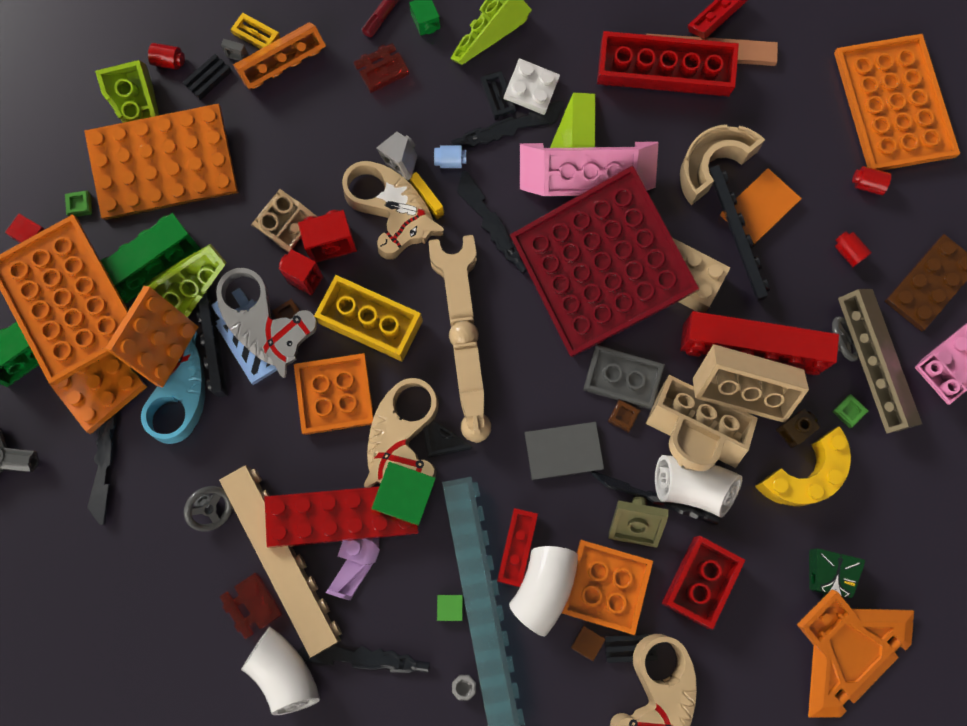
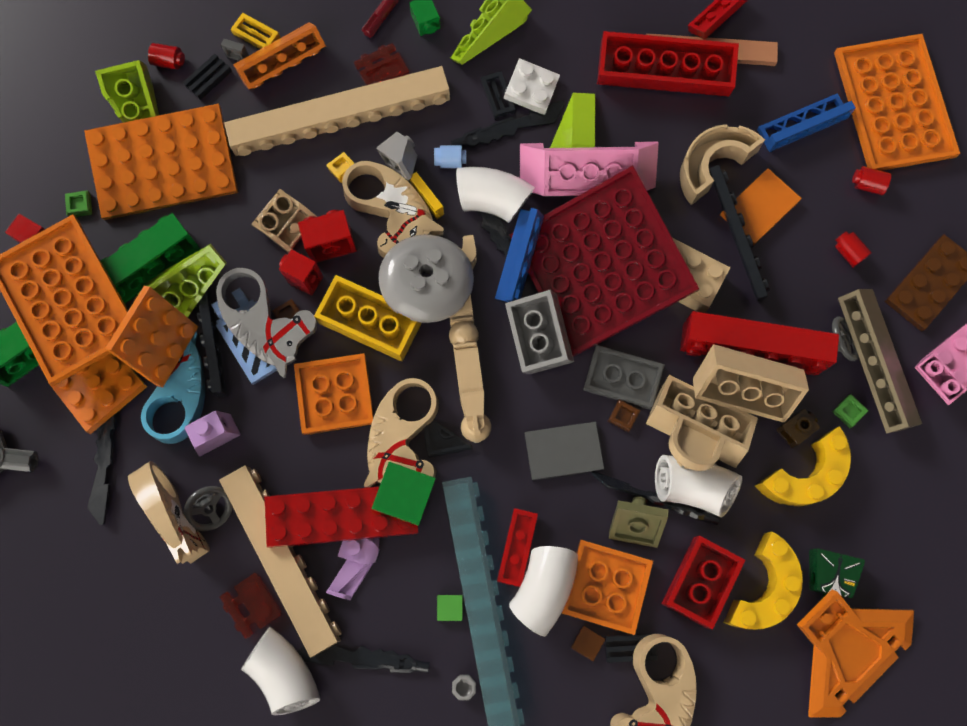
none -> tan animal [128,461,210,564]
none -> lavender torso [184,411,241,456]
none -> tan brick [224,66,450,156]
none -> yellow tile [326,152,355,183]
none -> light grey brick [379,234,474,323]
none -> white brick [456,167,535,223]
none -> blue fence [495,208,544,302]
none -> light grey brick [505,290,574,374]
none -> yellow brick [723,532,803,629]
none -> blue fence [757,93,856,152]

